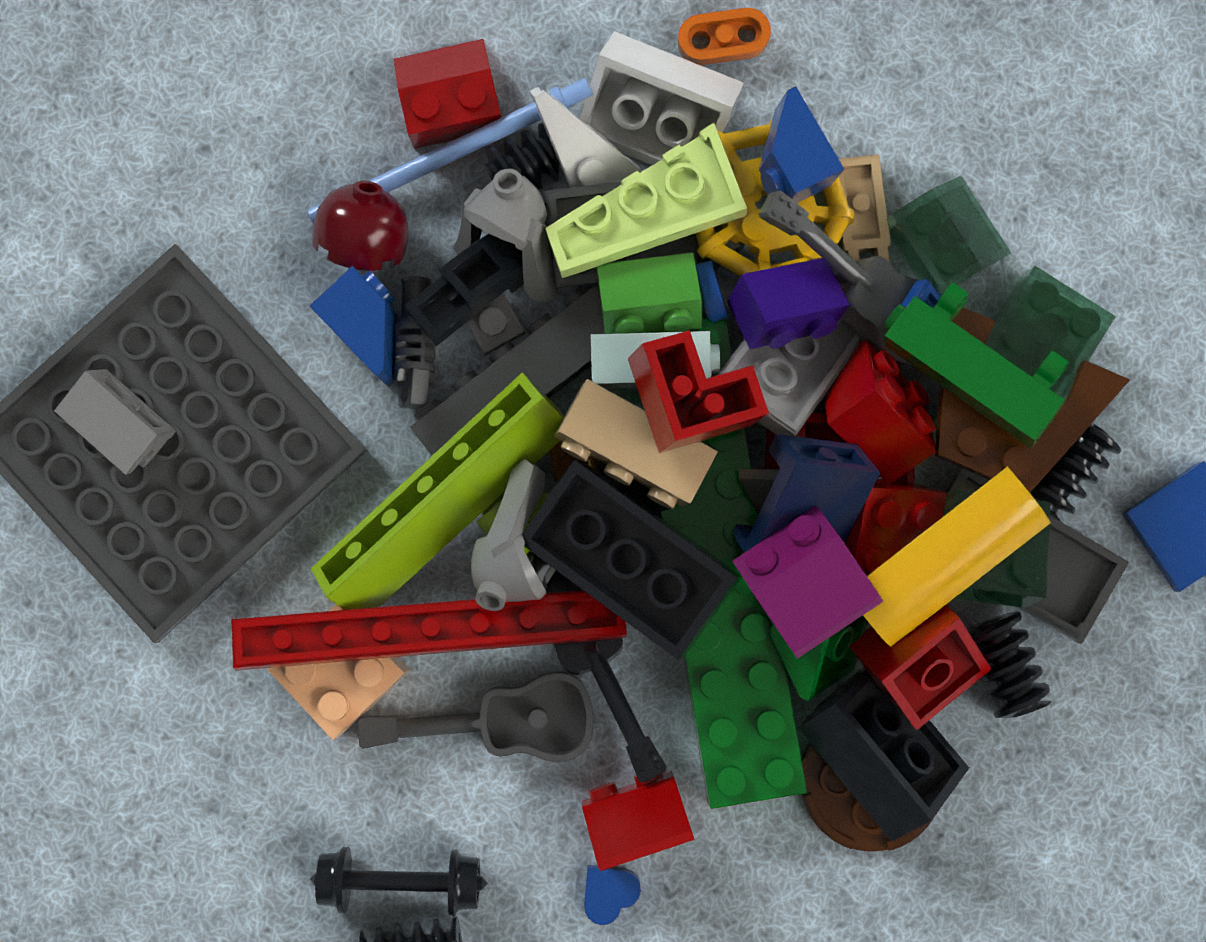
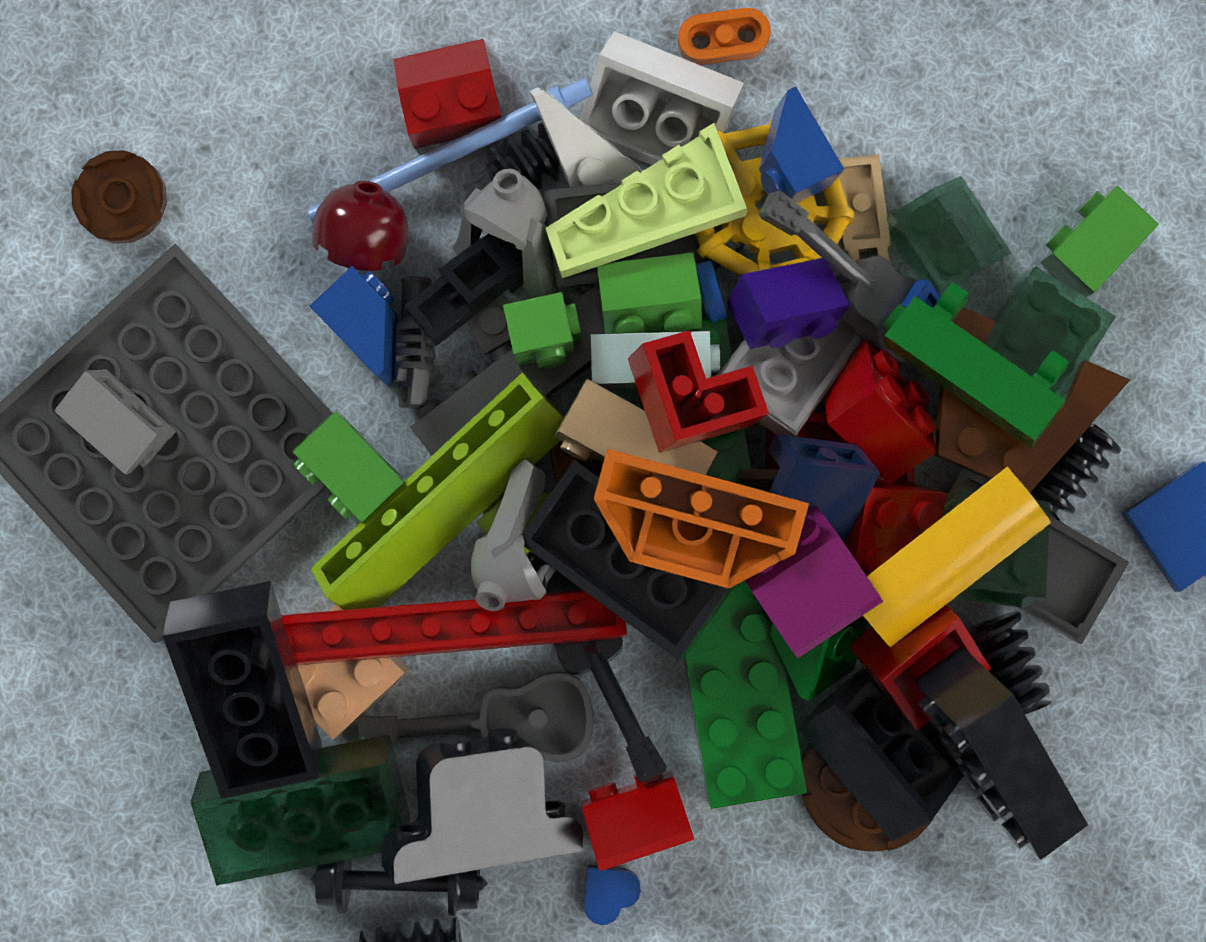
none -> reddish brown tile [71,150,167,244]
none -> black brick [162,581,322,799]
none -> clear green brick [190,734,411,886]
none -> bright green brick [293,409,404,522]
none -> brick [381,728,583,884]
none -> bright green brick [503,292,581,369]
none -> orange wedge [593,448,809,588]
none -> black brick [914,646,1088,860]
none -> bright green brick [1040,185,1159,300]

